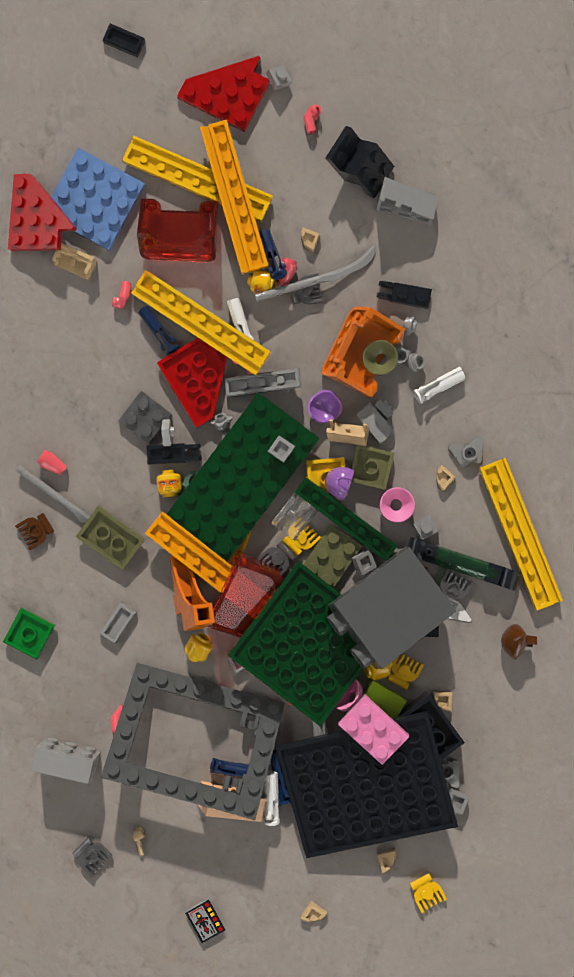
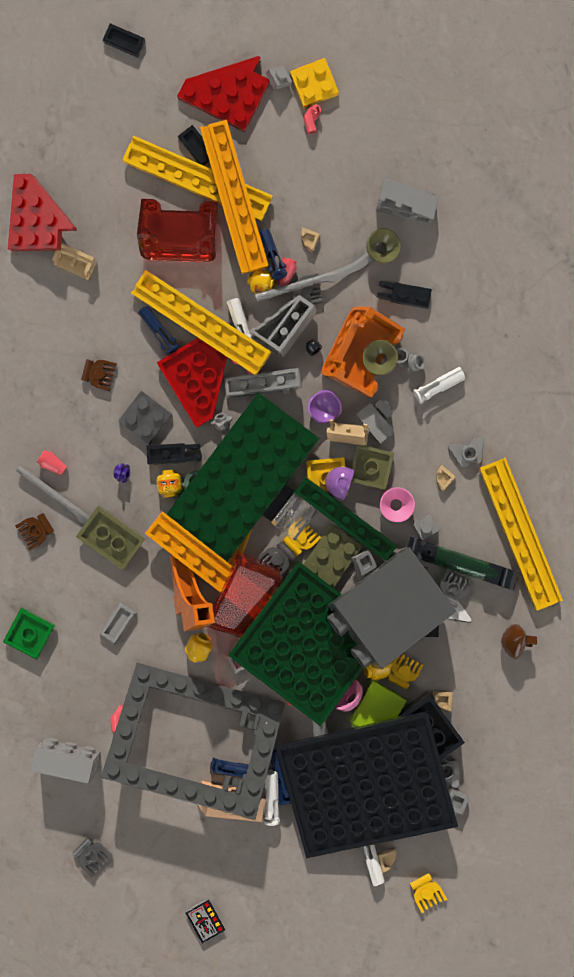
medium blue plate [51,148,146,251] -> none
coral arm [112,281,131,309] -> none
tan hand [132,827,145,856] -> none
light grey plate [161,419,175,446] -> none
light grey plate [268,436,295,463] -> none
tan tile [300,901,327,922] -> none
black bracket [325,126,395,198] -> none
bright pink plate [338,695,409,765] -> none
light grey plate [403,317,418,336] -> none
none -> reddish brown piece [81,359,117,391]
none -> dark purple plate [114,463,130,483]
none -> black tile [178,125,209,166]
none -> light grey wedge [250,295,317,358]
none -> black tile [262,485,297,525]
none -> yellow plate [290,58,339,109]
none -> black hinge [306,339,322,356]
none -> white piece [362,845,384,886]
none -> olive piece [366,228,401,264]

